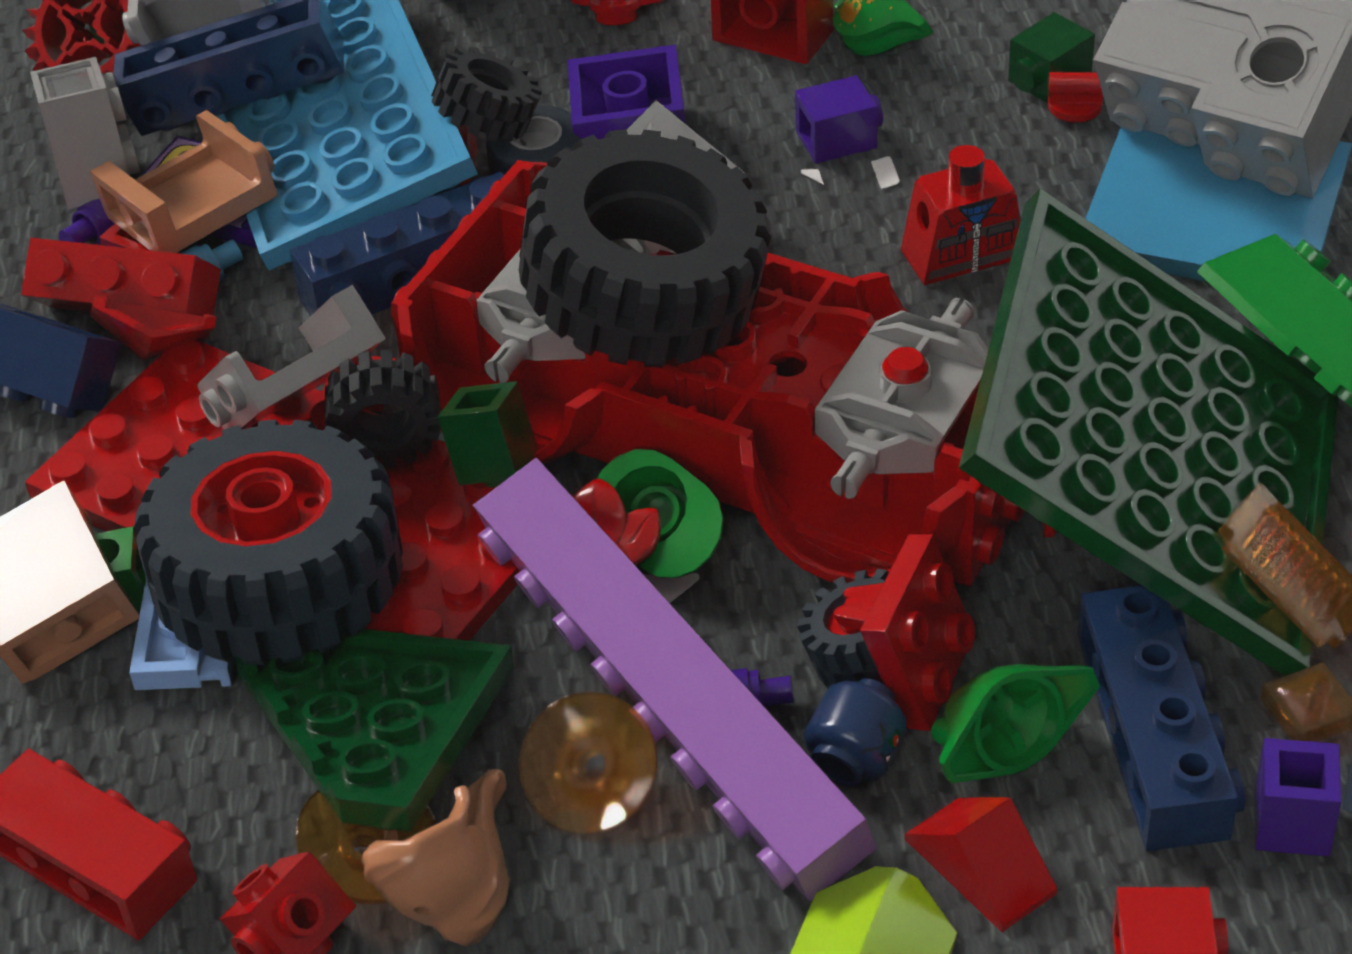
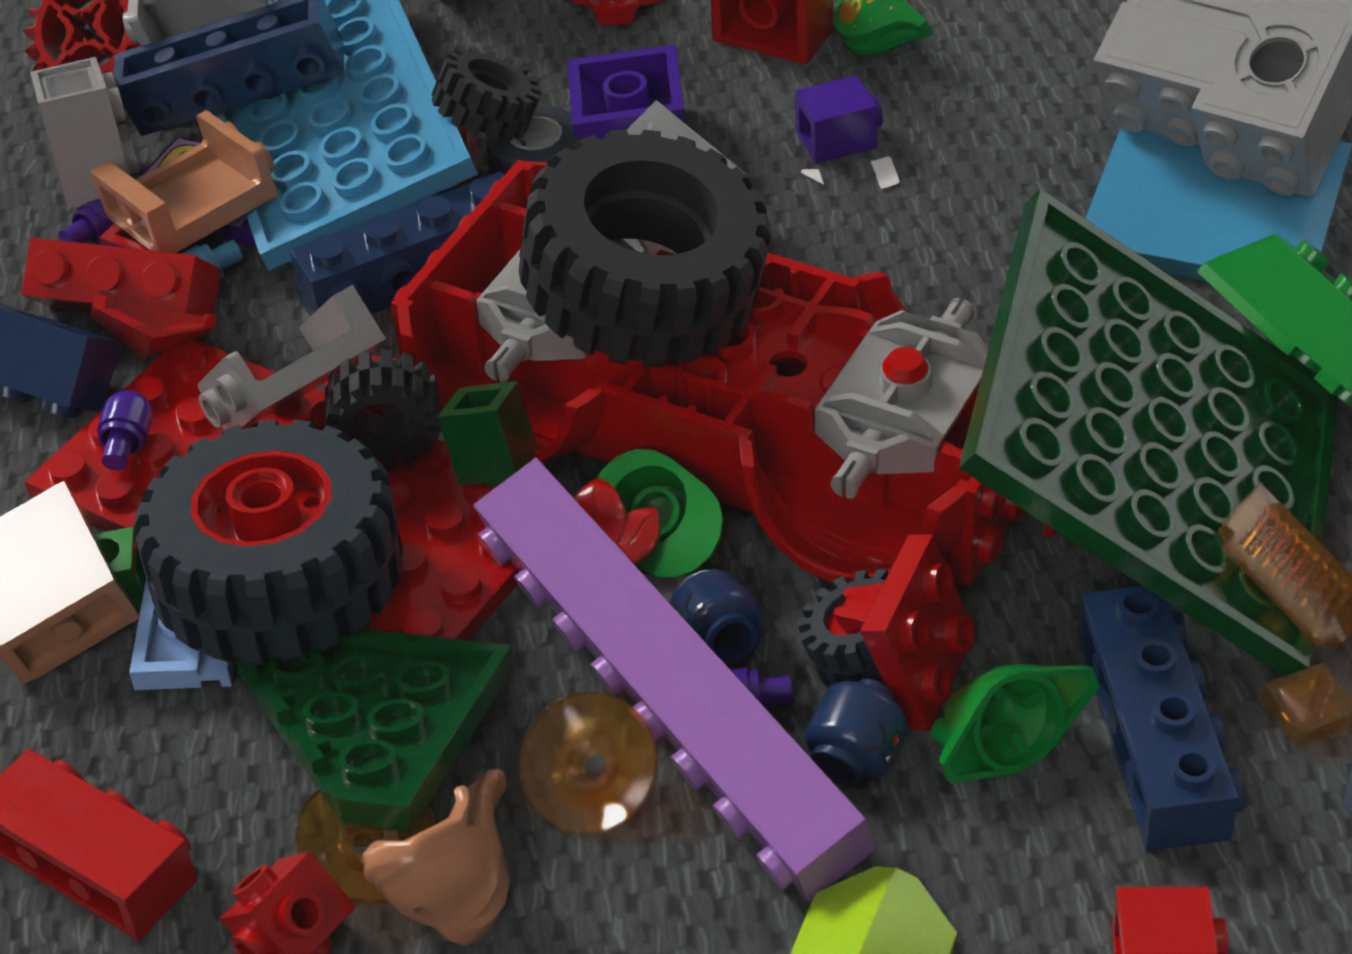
red torso [901,145,1021,286] -> none
red slope [905,797,1057,933] -> none
dark green brick [1008,12,1095,103] -> none
red plate [1048,72,1103,122] -> none
dark purple brick [1254,738,1342,857] -> none
none -> dark purple cylinder [97,390,153,471]
none -> dark blue head [669,569,765,667]

